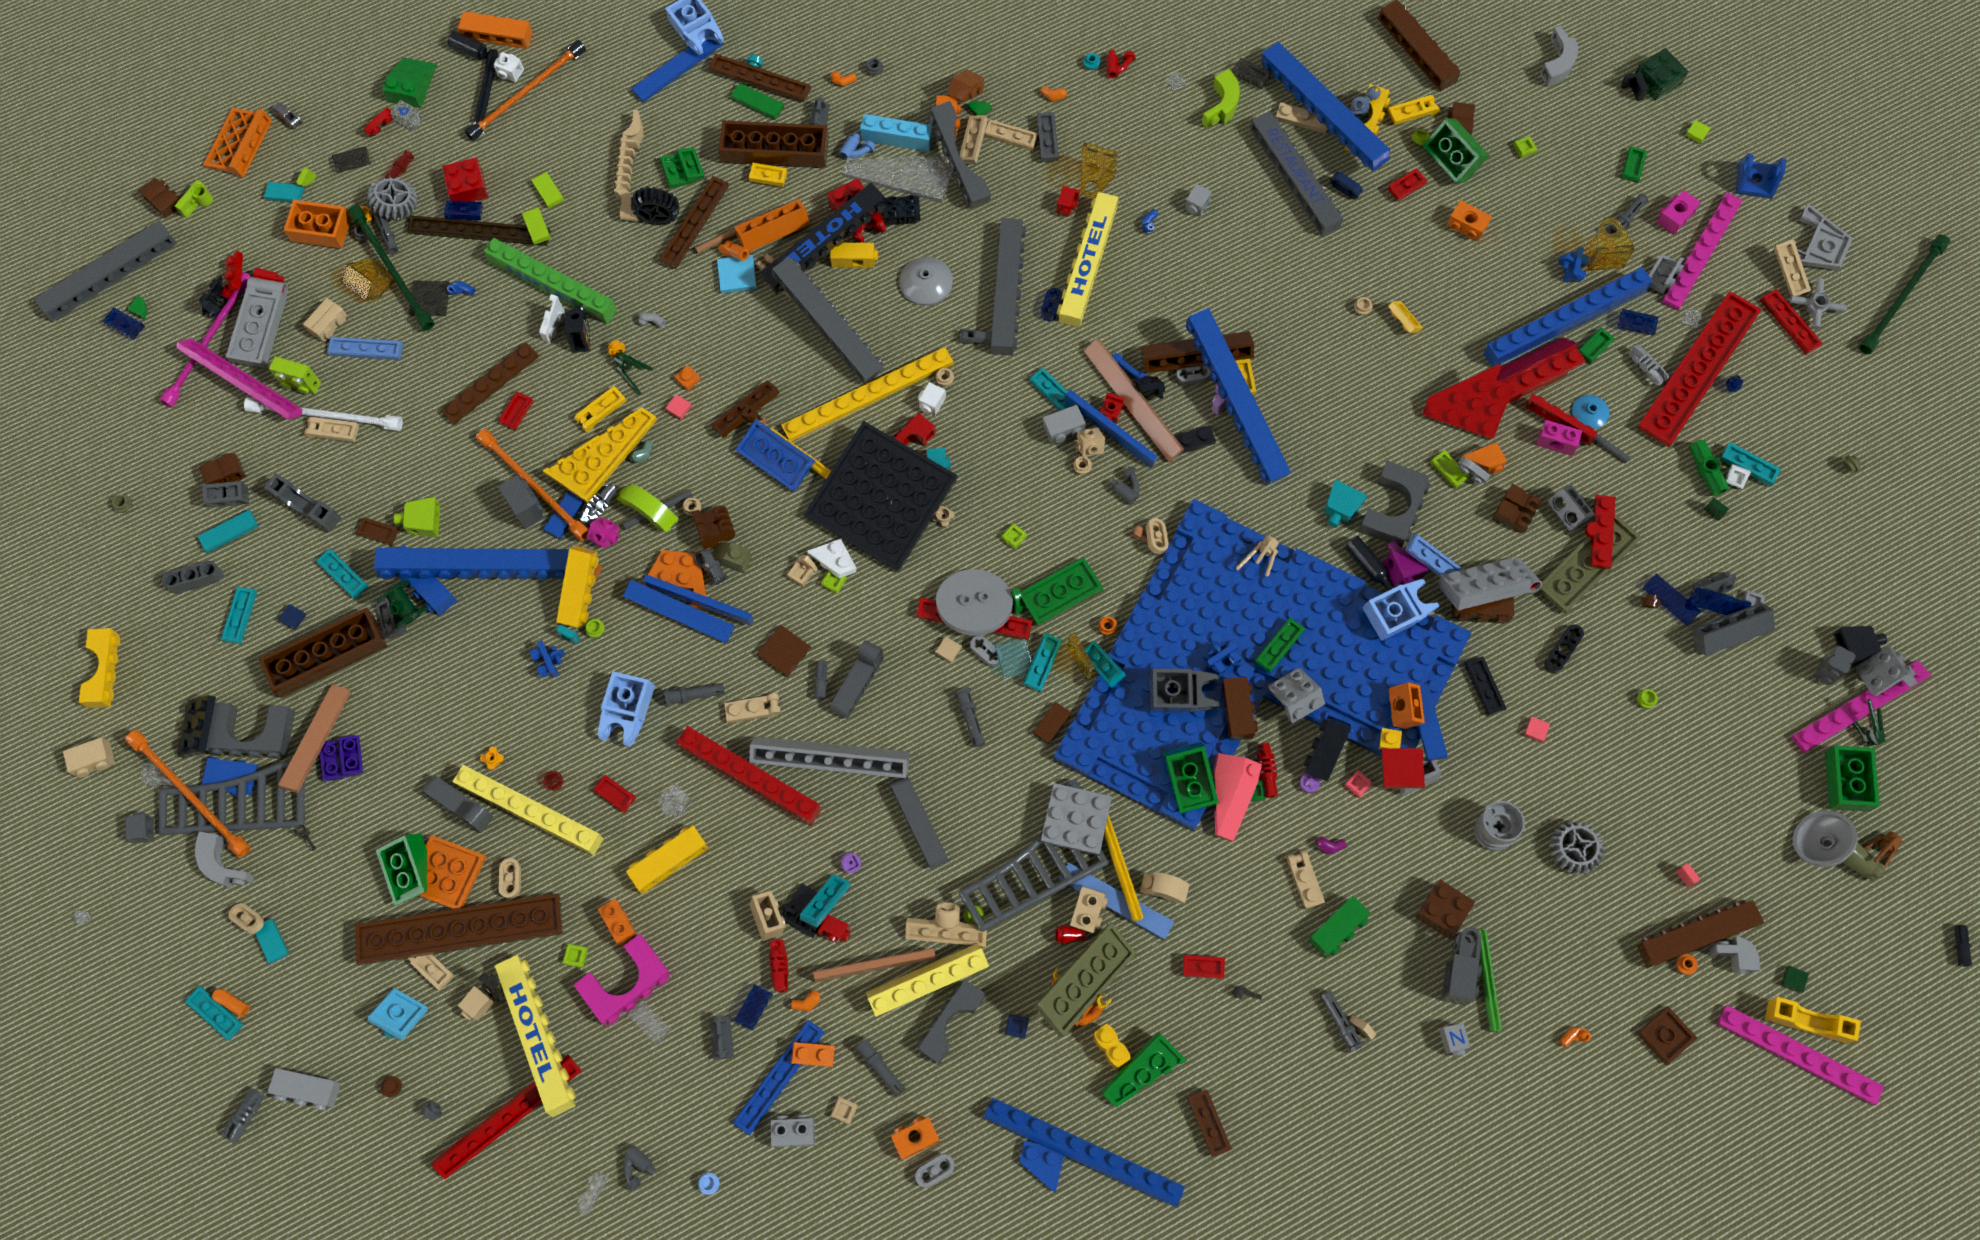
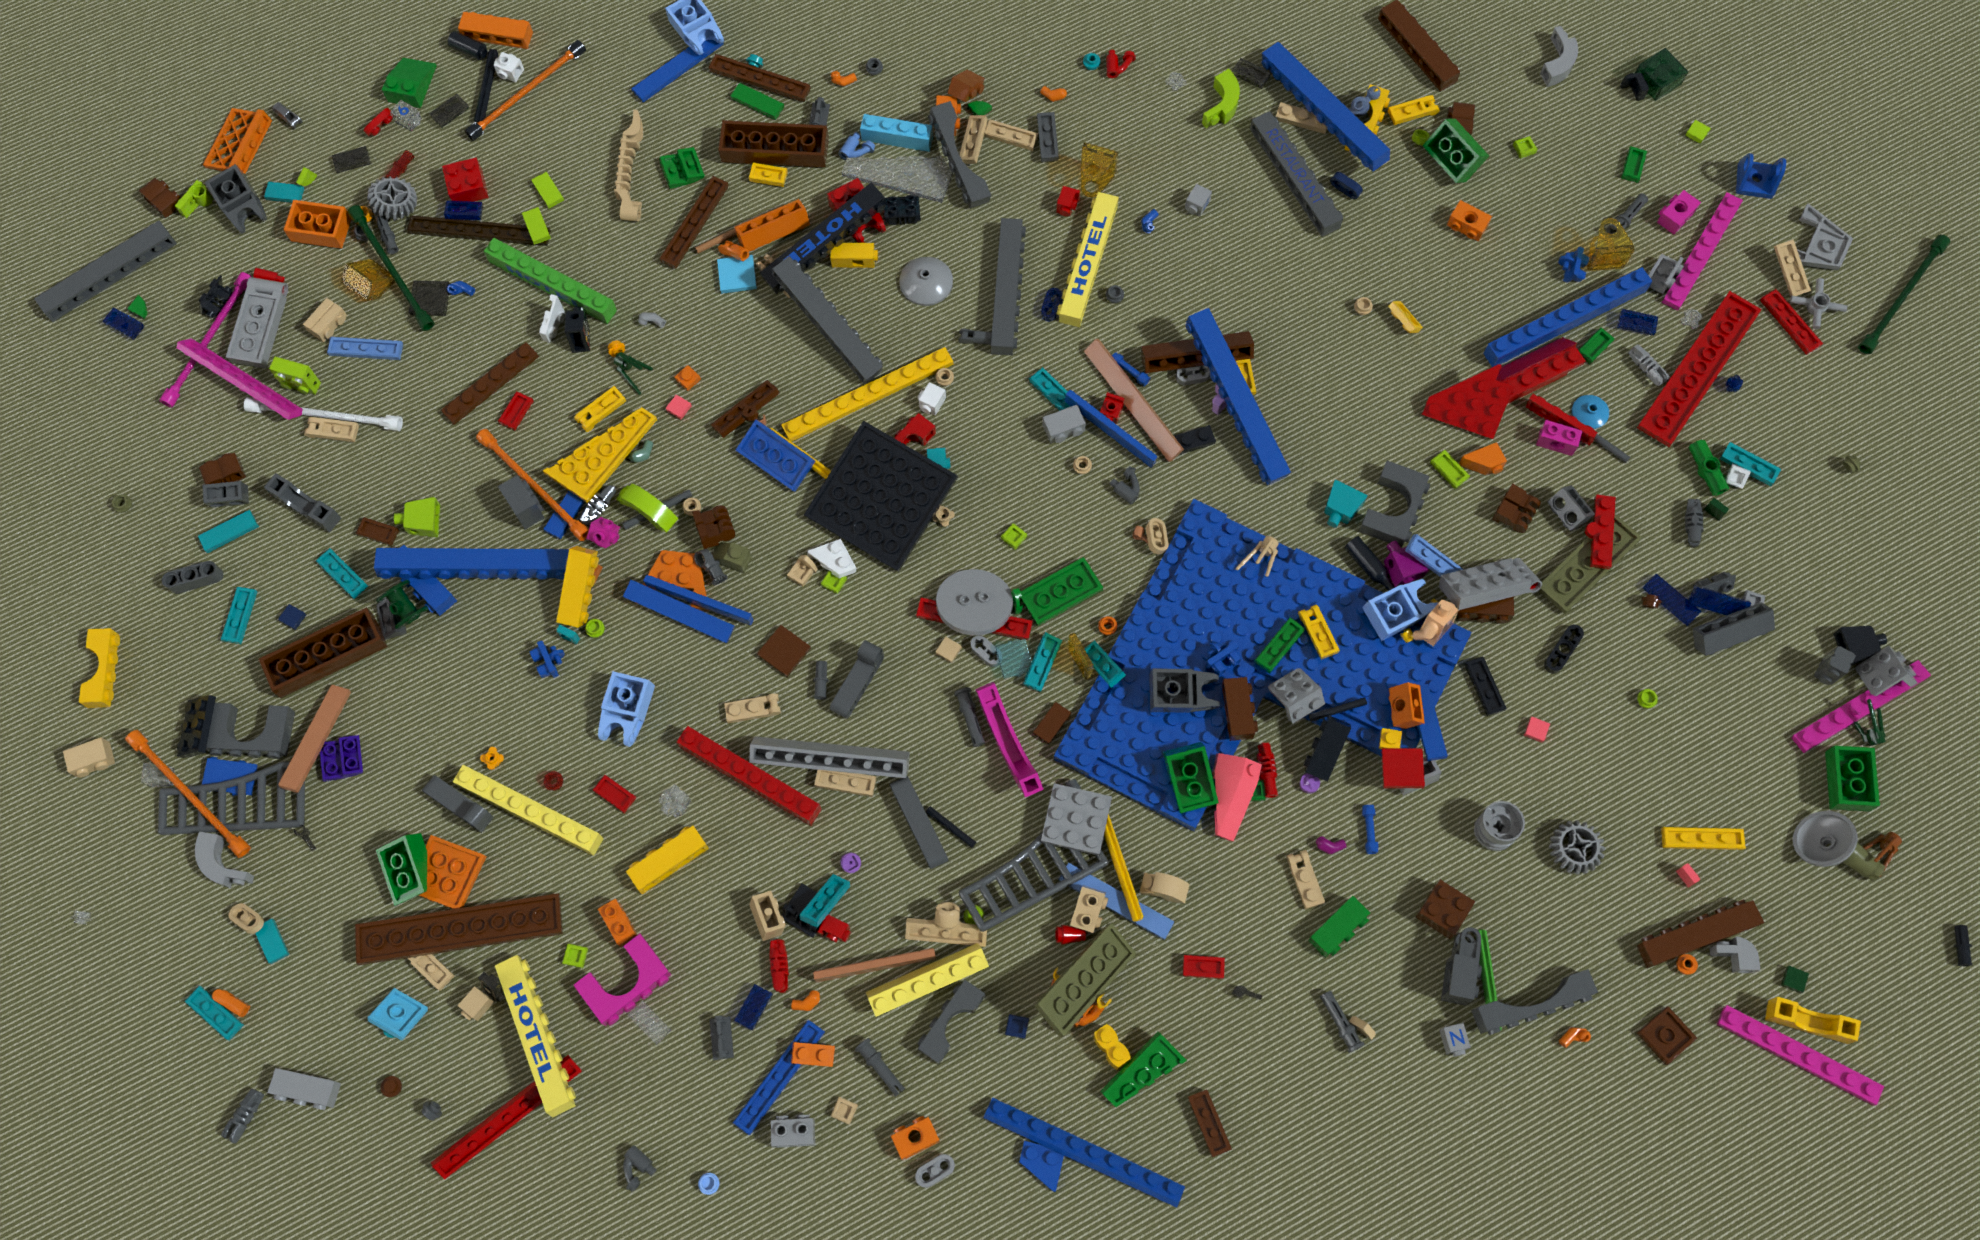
dark grey brick [125,812,154,844] -> none
red plate [221,250,243,298] -> none
tan plate [499,858,521,899] -> none
clear plate [576,1171,609,1215] -> none
black gear [630,186,679,225] -> none
dark grey pin [664,683,725,706] -> none
tan brick [1075,427,1105,457] -> none
black bracket [1136,376,1165,399] -> none
coral tile [1344,770,1373,798] -> none
red plate [1387,168,1427,202] -> none
light grey plate [1457,457,1490,484] -> none
none -> dark grey brick [205,164,267,234]
none -> clear smoke plate [429,94,469,128]
none -> tan plate [814,770,877,797]
none -> black bar [926,806,977,848]
none -> dark pink arch [975,682,1044,798]
none -> dark grey plate [1106,285,1124,303]
none -> yellow plate [1298,604,1340,660]
none -> black bar [1309,697,1367,722]
none -> blue bar [1362,805,1379,854]
none -> light nougat torso [1400,599,1458,646]
none -> dark grey arch [1471,969,1598,1035]
none -> yellow tile [1661,827,1746,850]
none -> dark grey hinge [1685,499,1703,548]

